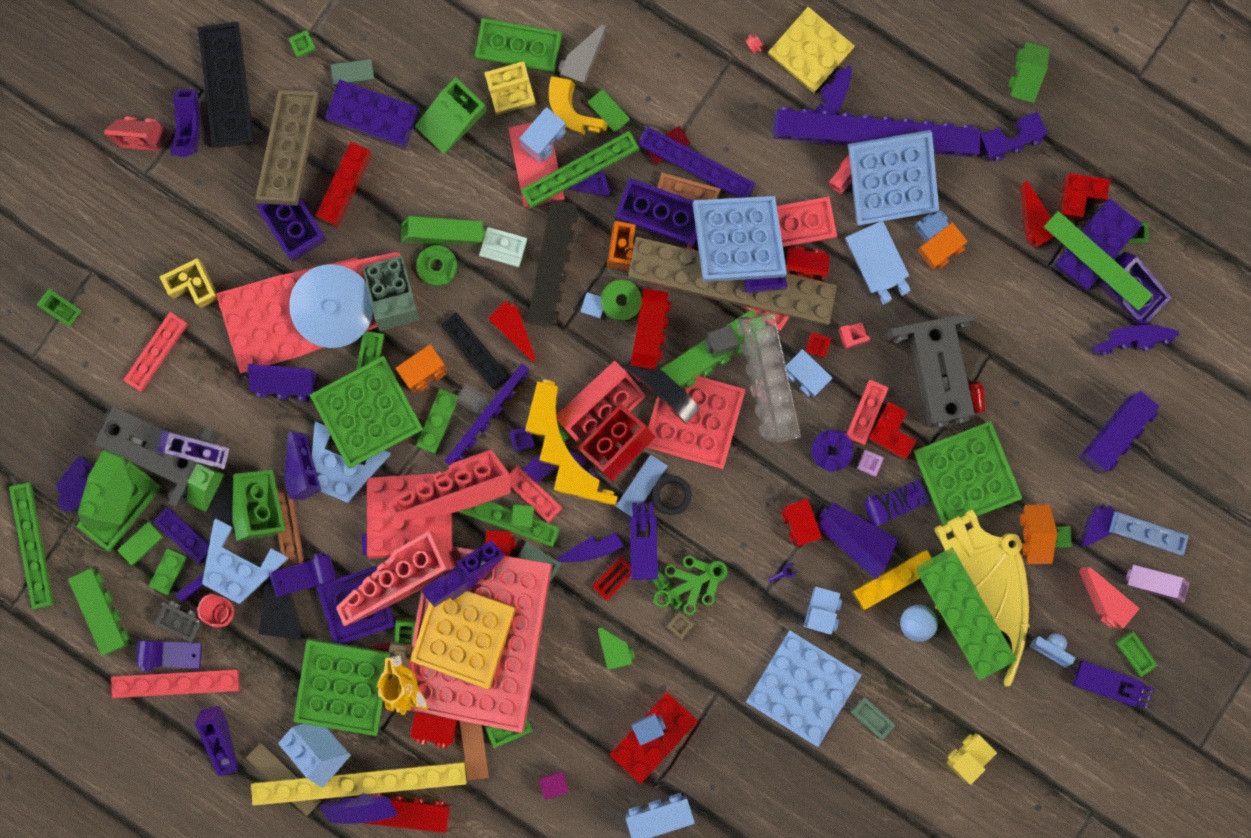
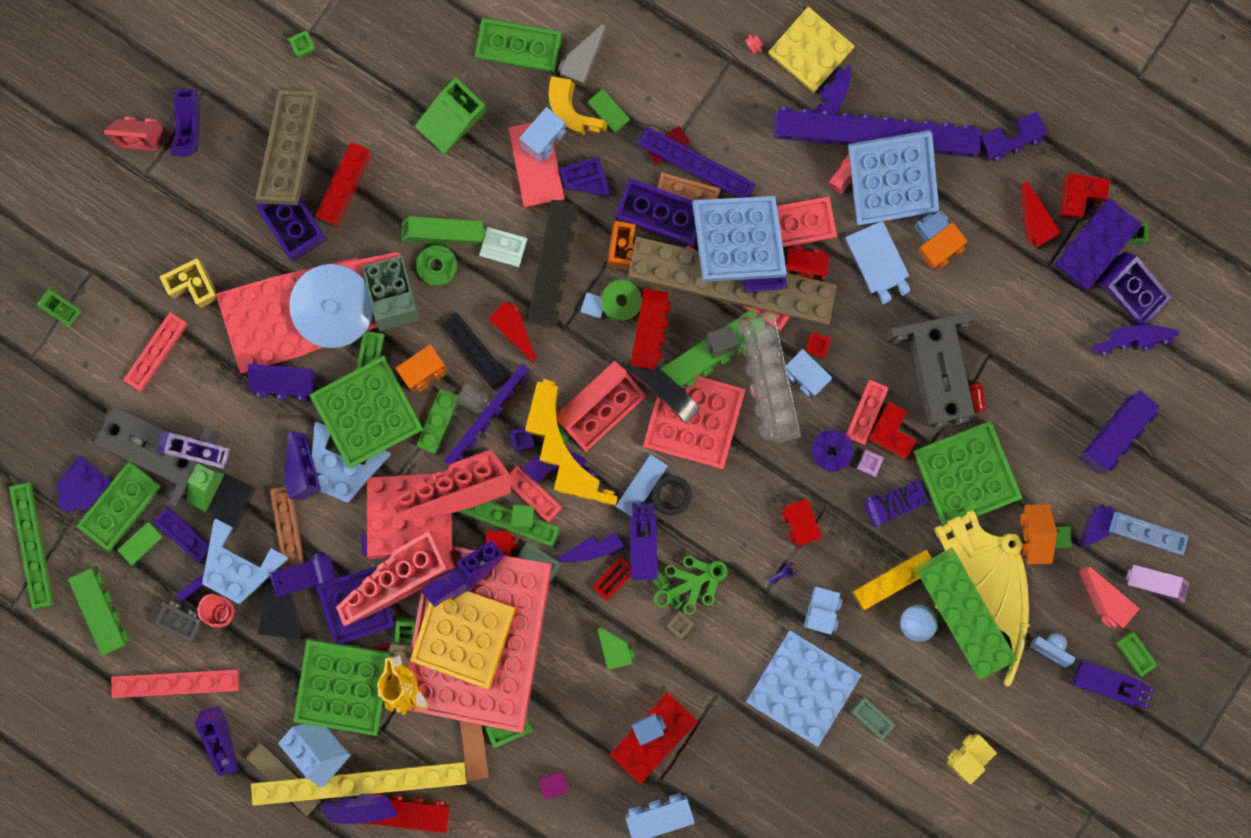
bright green wedge [78,449,134,532] -> none
dark purple door [136,640,202,671] -> none
bright green plate [149,548,187,595] -> none
black plate [197,22,255,149] -> none
bright green slope [232,470,286,541] -> none
dark purple brick [325,79,419,150] -> none
sand green tile [331,59,375,86] -> none
red brick [410,712,458,748] -> none
light yellow slope [484,61,536,115] -> none
bright green tile [521,131,639,208] -> none
red brick [577,403,655,482] -> none
dark purple slope [818,502,898,579] -> none
coral panel [838,323,870,349] -> none
bright green brick [1008,42,1049,103] -> none
bright green tile [1044,211,1153,311] -> none

